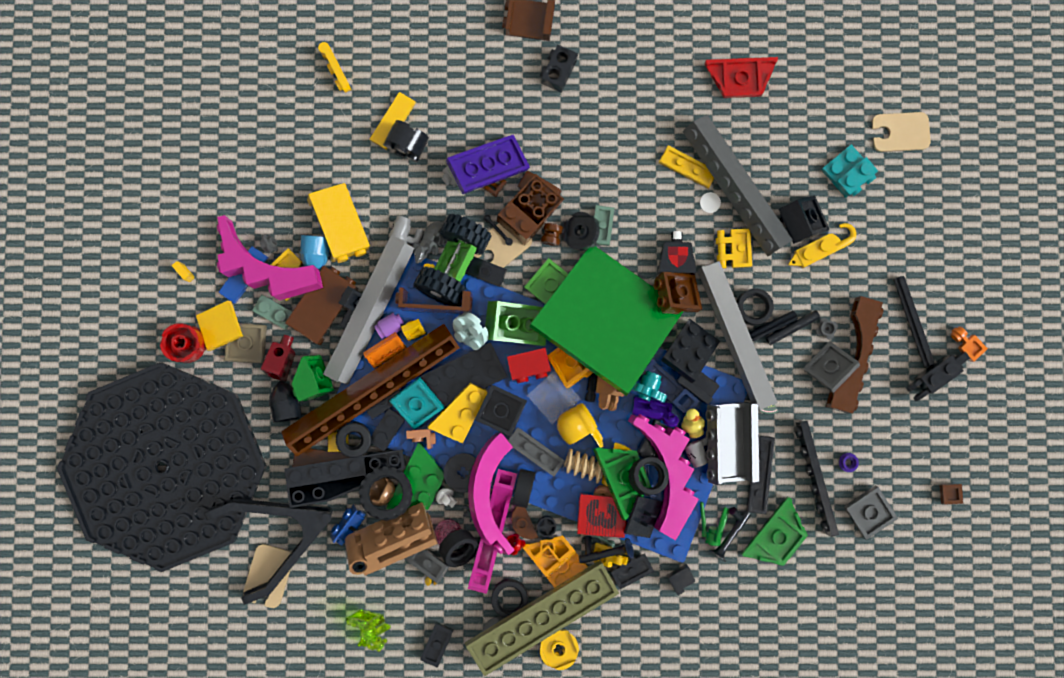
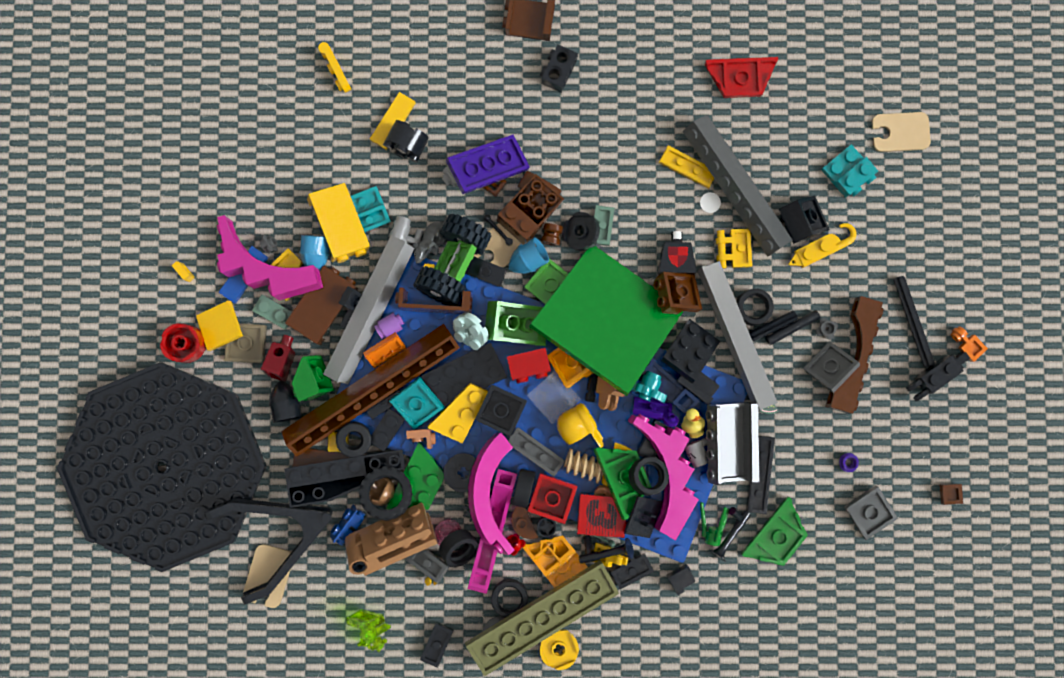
yellow plate [401,319,426,341] -> none
white plate [436,488,457,508] -> none
black plate [794,421,839,537] -> none
none -> teal slope [350,185,391,232]
none -> dark azure helmet [508,237,549,274]
none -> red brick [528,472,578,524]

